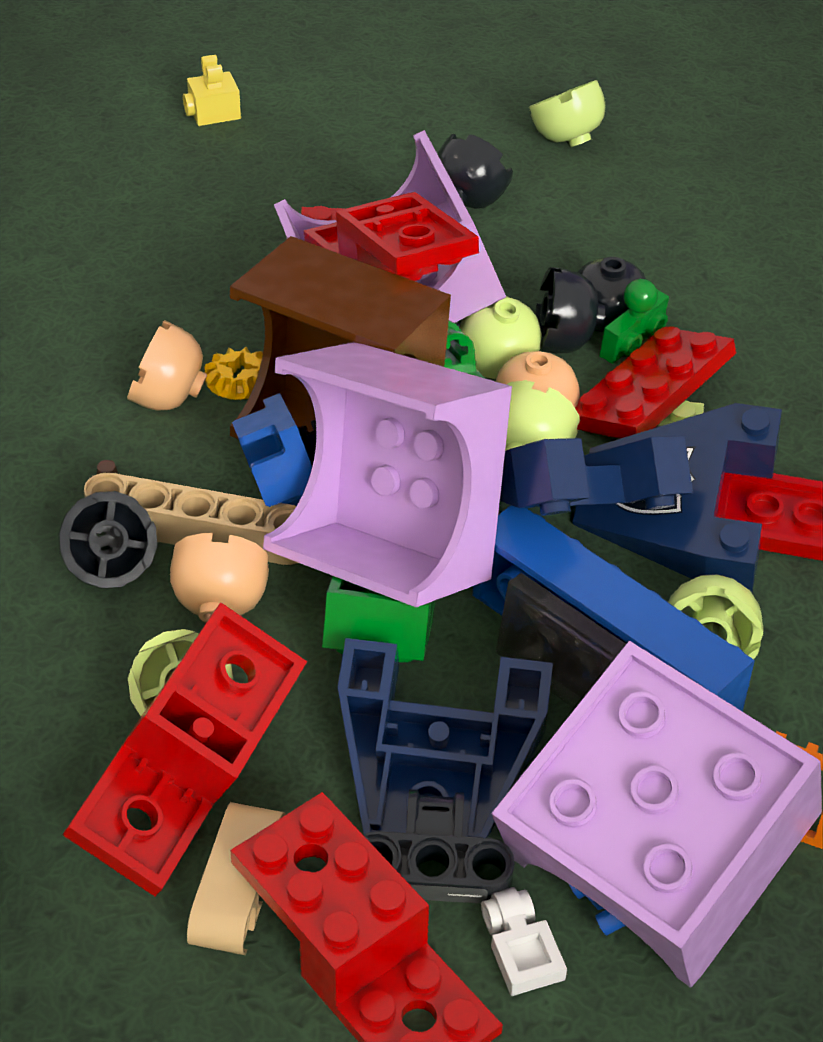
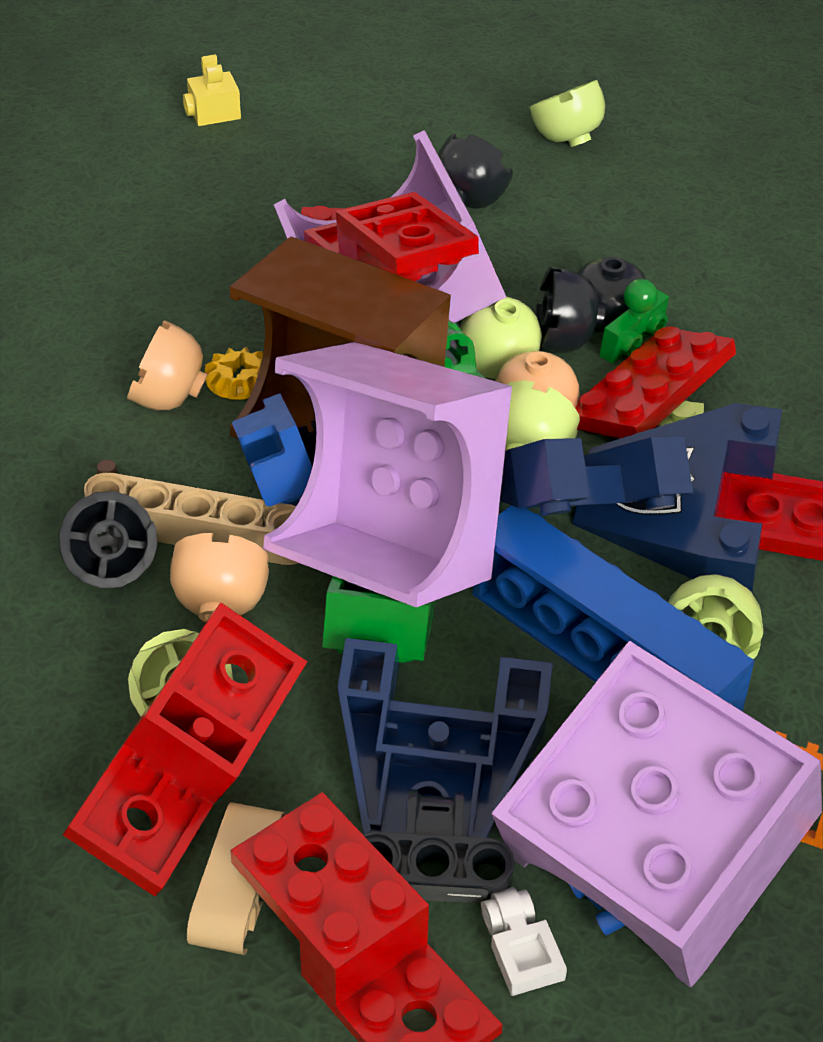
clear smoke plate [495,573,626,709] -> none

